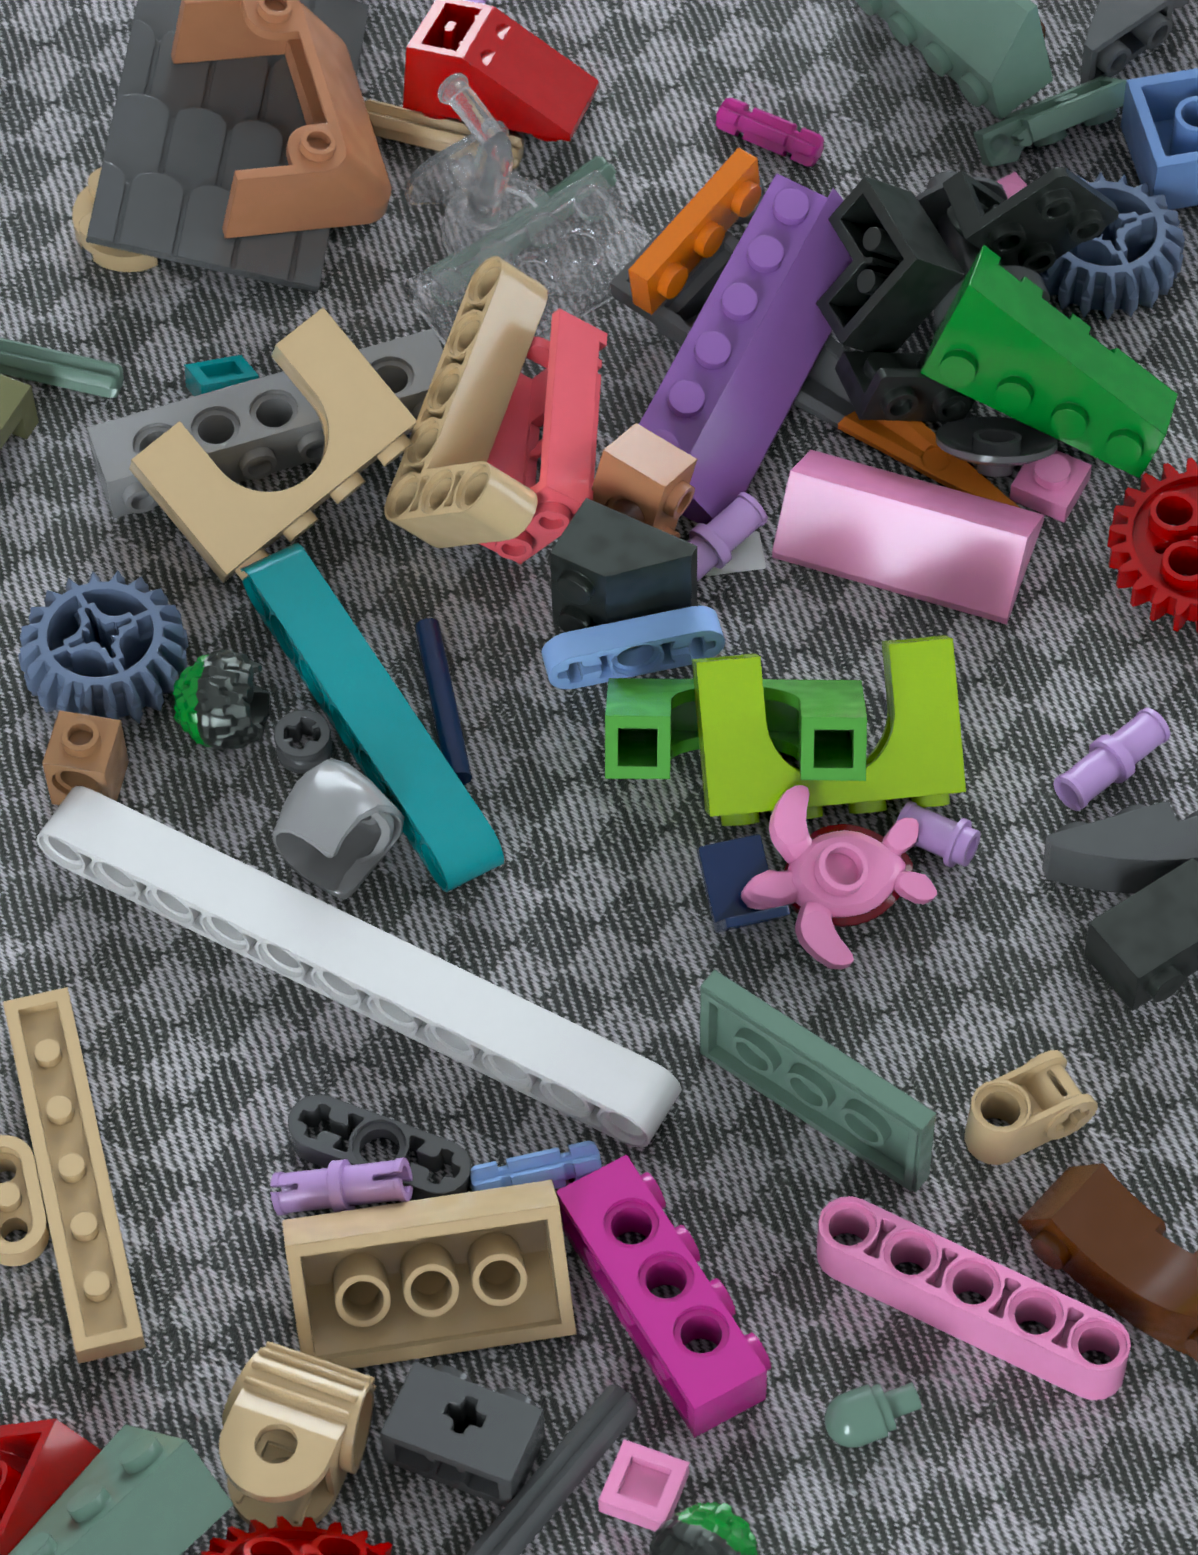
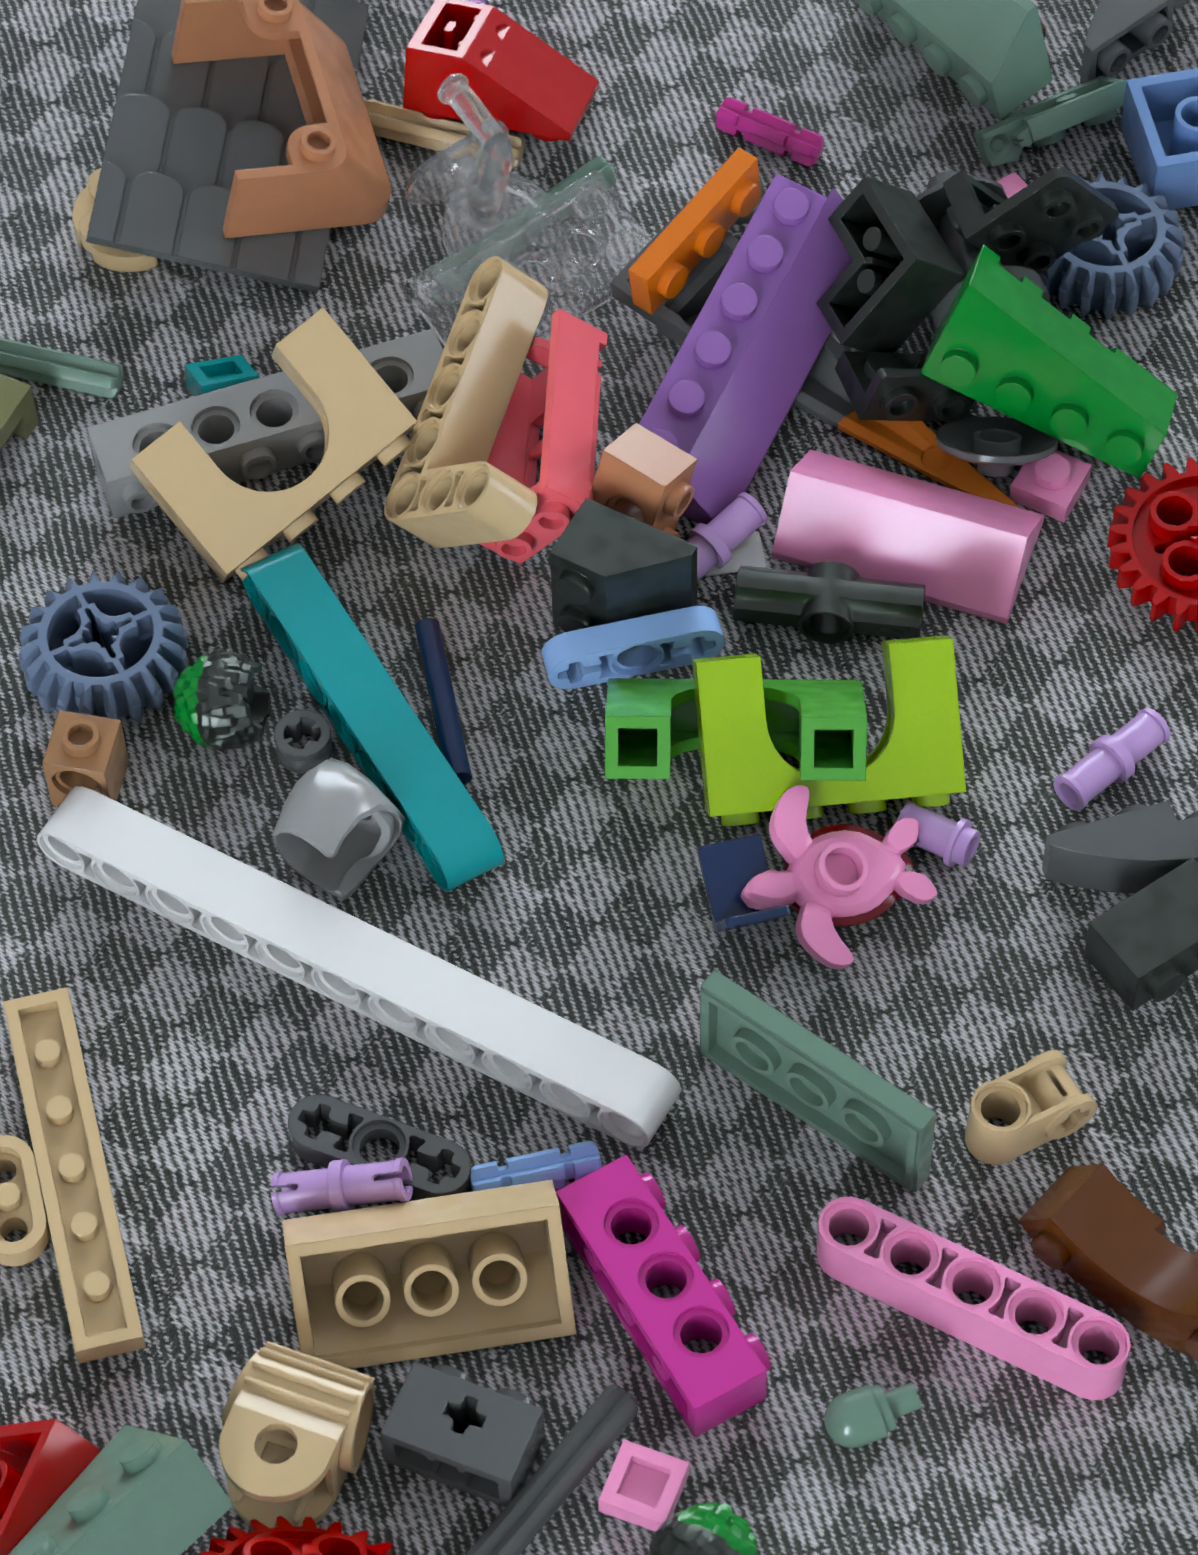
none -> pearl dark grey piece [733,561,926,644]

